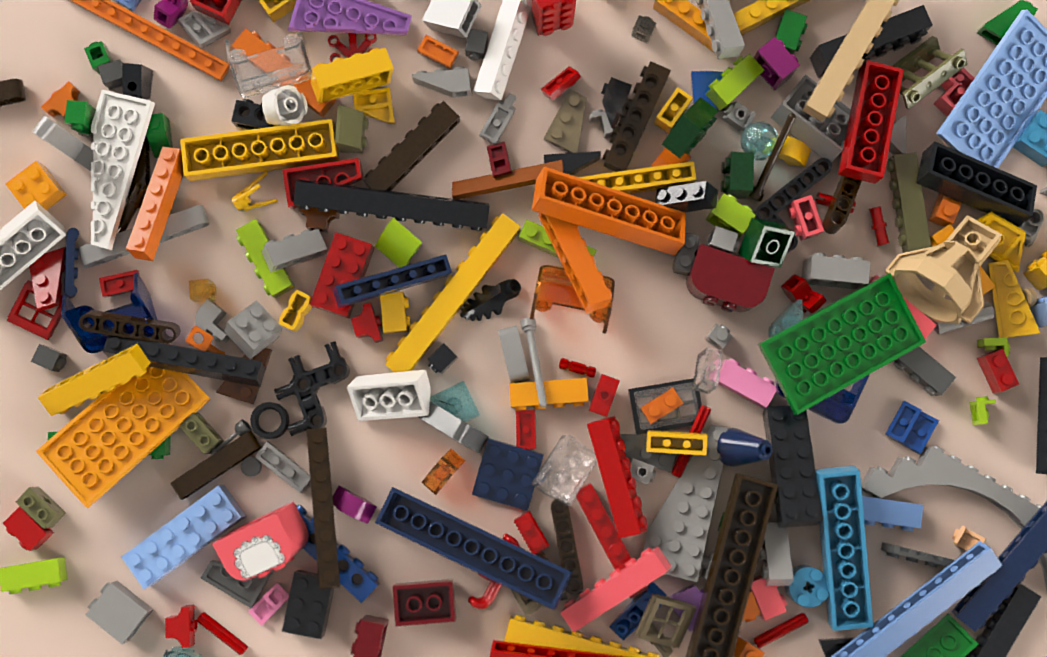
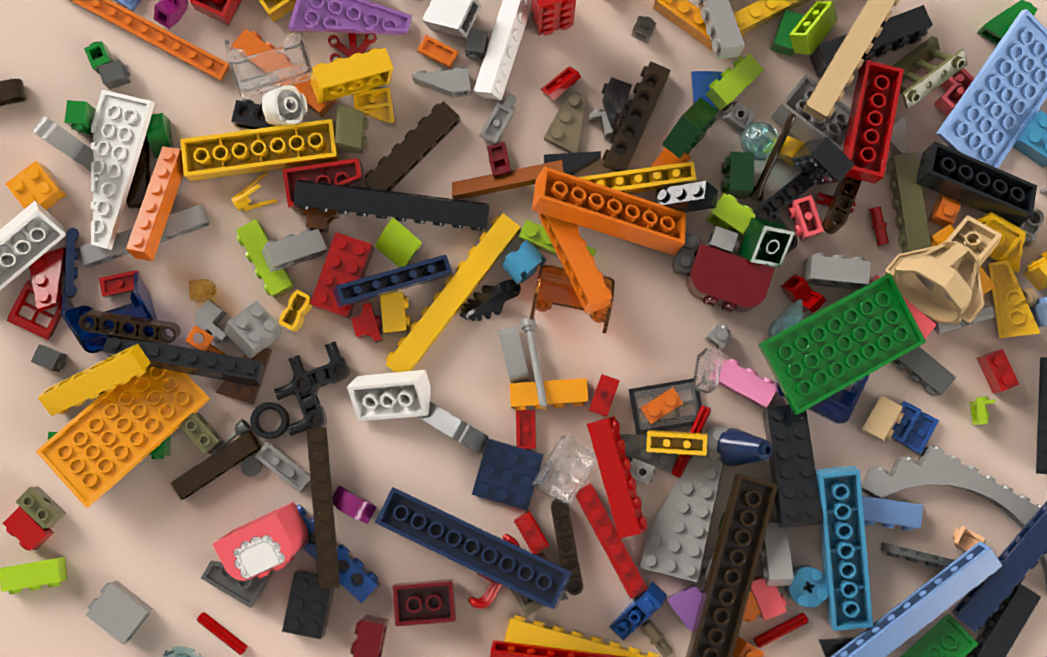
orange brick [41,81,80,117] -> none
dark brown pin [117,183,148,233] -> none
light blue brick [121,485,246,589] -> none
black torso [122,63,153,99] -> none
red brick [165,605,198,648] -> none
light grey wing [178,11,231,49] -> none
bright pink slope [248,583,289,626] -> none
clear orange brick [421,449,465,495] -> none
black brick [427,343,458,374] -> none
clear light blue slope [430,381,480,423] -> none
red axle [559,358,596,378] -> none
coral brick [560,546,672,633] -> none
dark tan piece [635,594,697,648] -> none
yellow brick [654,87,693,134] -> none
magenta brick [754,37,800,91] -> none
lime bracket [977,337,1010,357] -> none
none -> dark azure brick [502,240,547,285]
none -> lime brick [789,1,838,55]
none -> black brick [791,137,855,185]
none -> tan brick [862,396,904,444]

